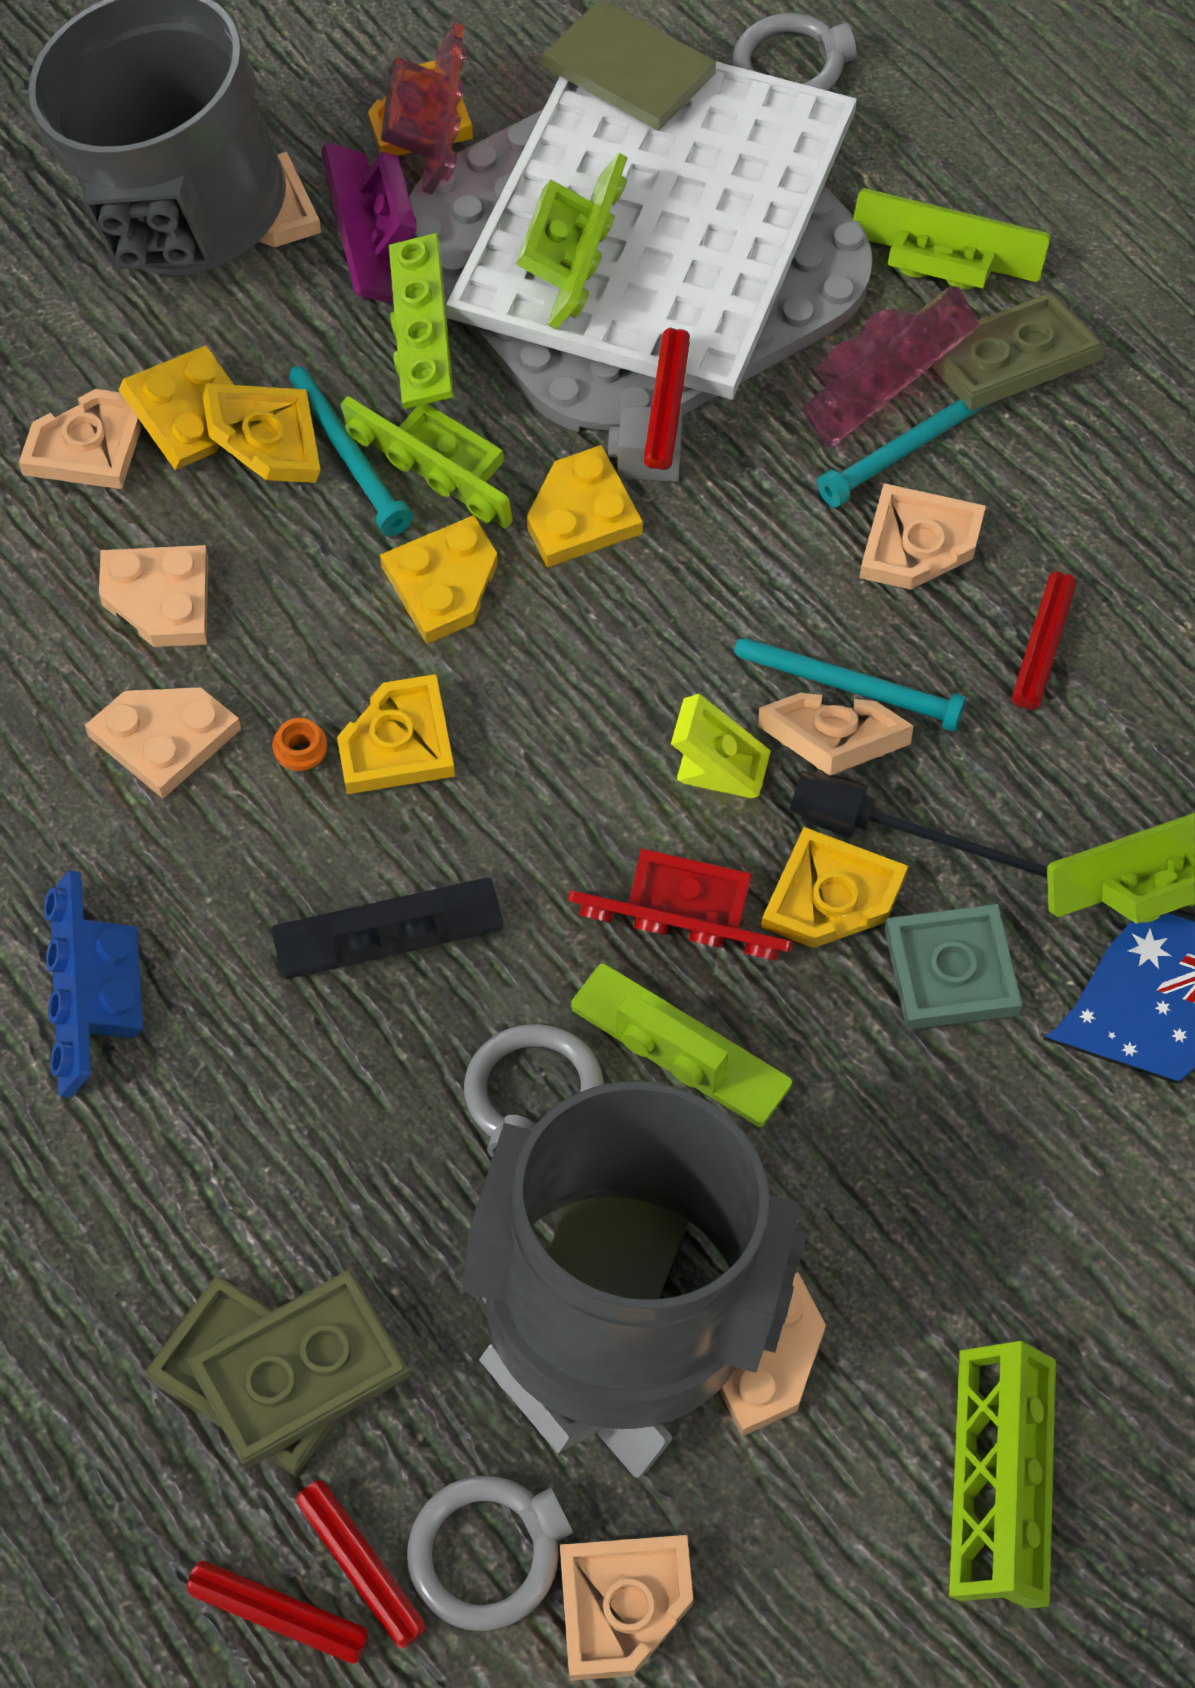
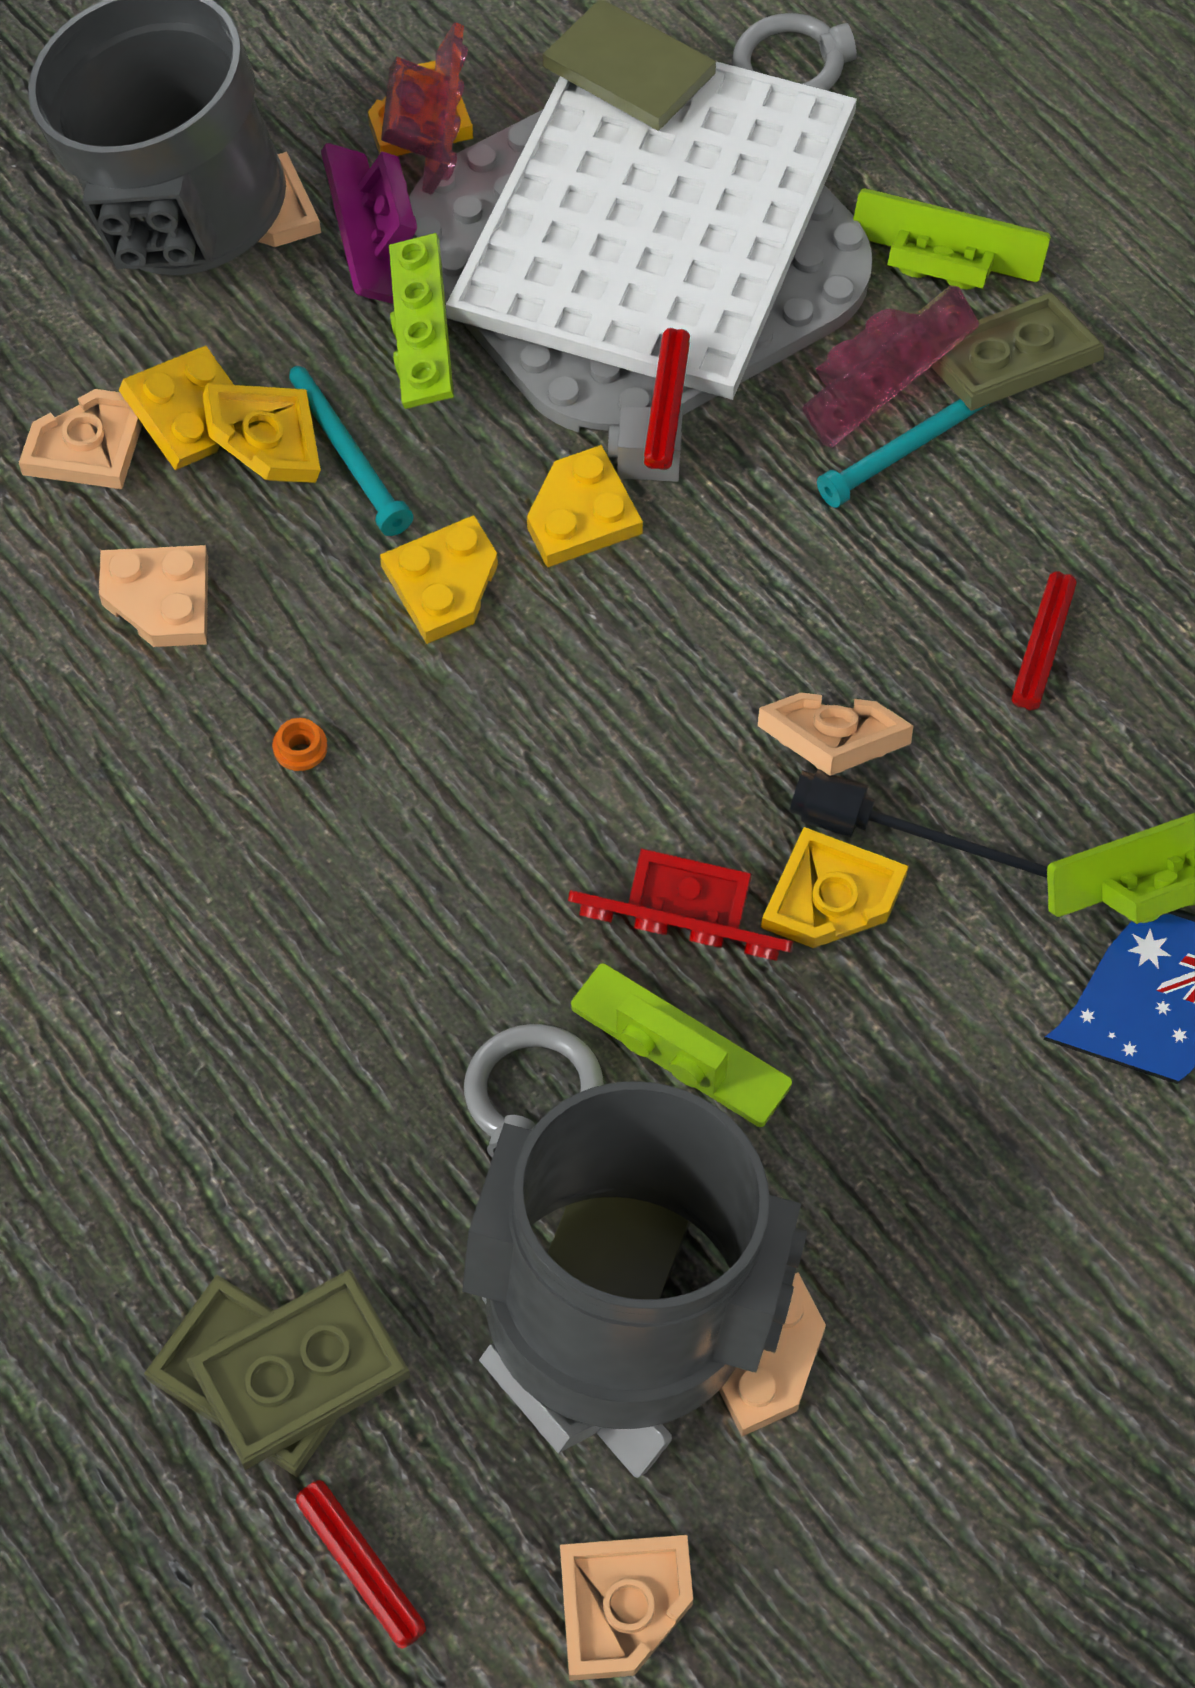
blue bracket [44,870,143,1098] -> none
light nougat plate [85,687,241,799] -> none
red axle [186,1560,369,1664] -> none
black bracket [271,877,503,979] -> none
yellow plate [337,674,455,795] -> none
lime bracket [341,396,513,529] -> none
light grey piece [407,1476,574,1631] -> none
lime bracket [516,152,628,330] -> none
neon yellow slope [671,693,771,798] -> none
teal bar [734,638,967,733] -> none
light nougat plate [859,483,986,590] -> none
sand green plate [884,904,1022,1030] -> none
lime fence [949,1341,1056,1609] -> none

